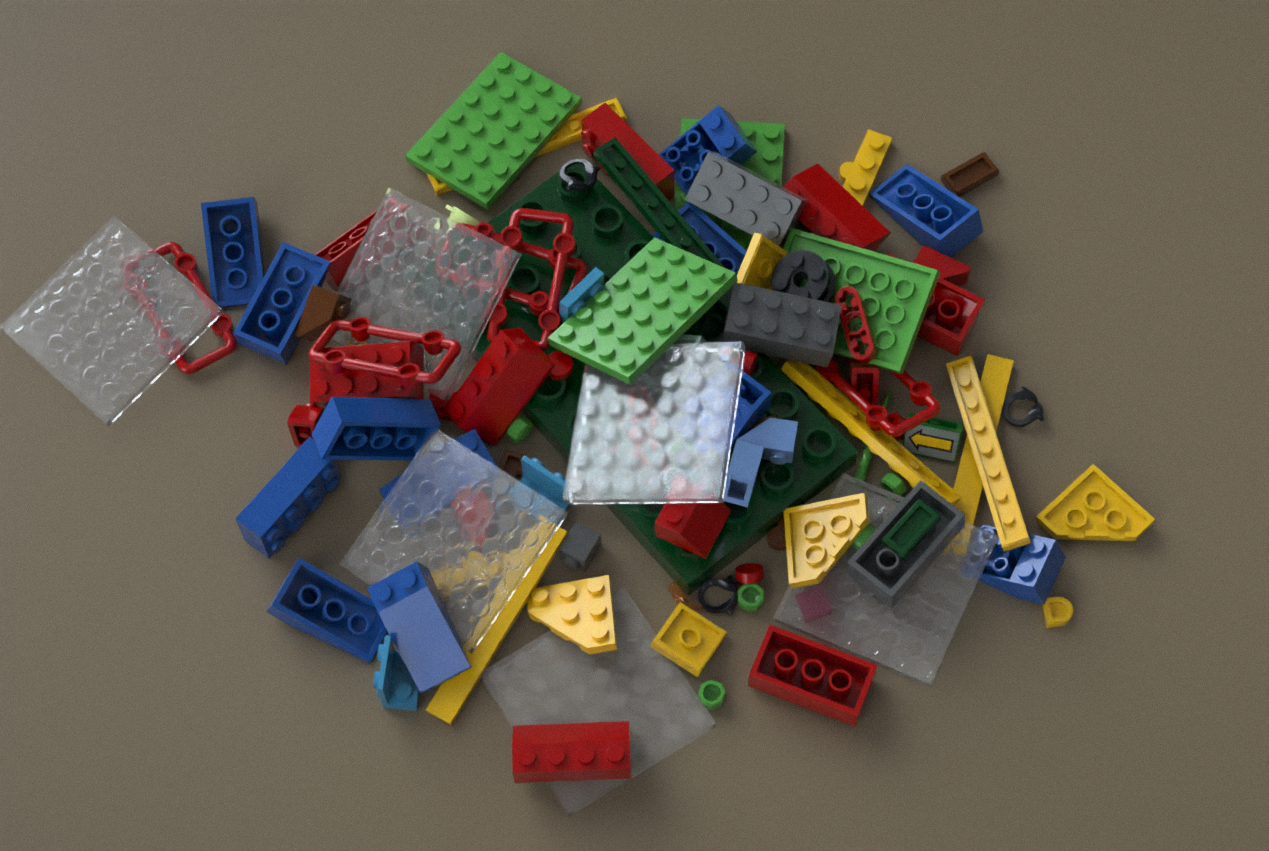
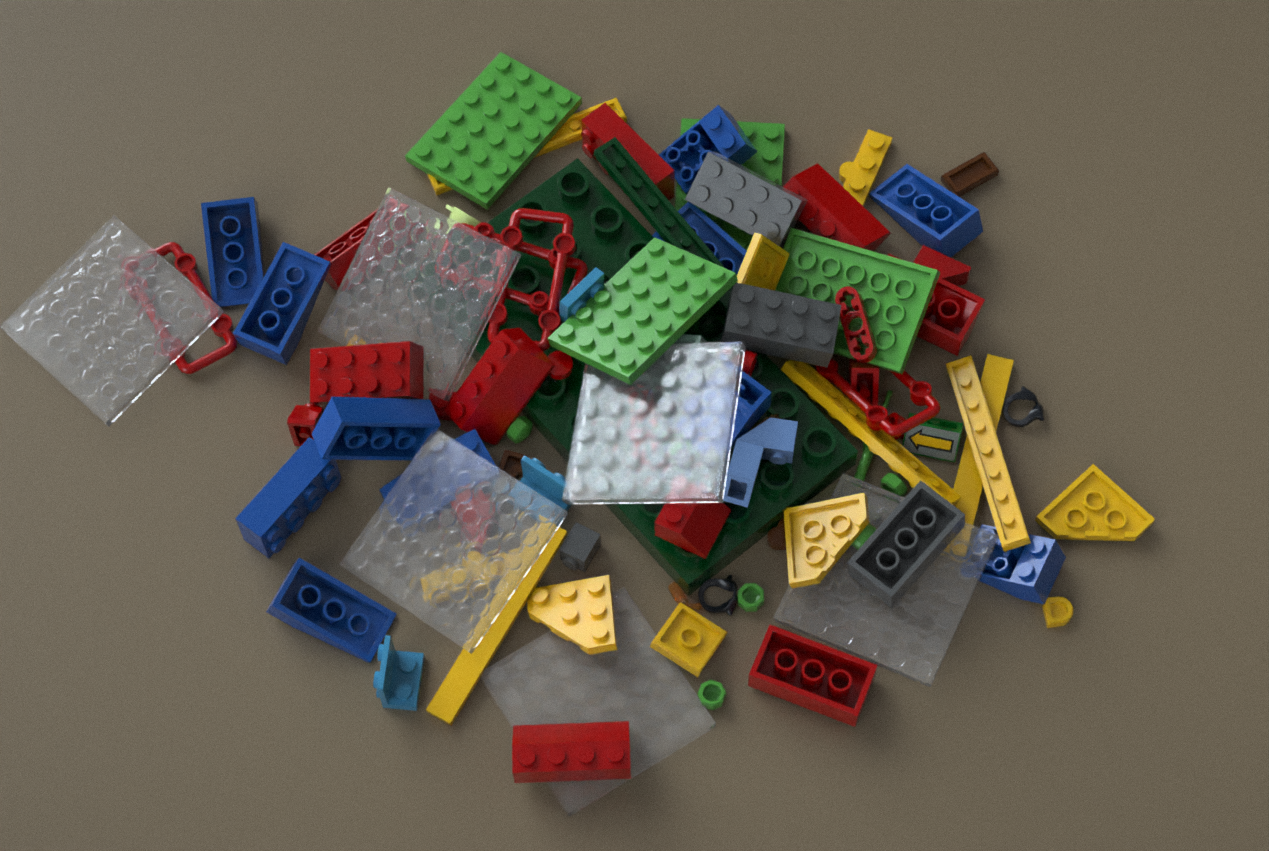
reddish brown slope [294,285,352,342] -> none
red bar [308,317,461,389] -> none
blue slope [367,561,472,694] -> none
black piece [559,158,600,192] -> none
red tile [735,563,764,584] -> none
black wheel [771,250,836,302] -> none
clear pink tile [795,585,832,623] -> none
dark green tile [882,499,941,560] -> none

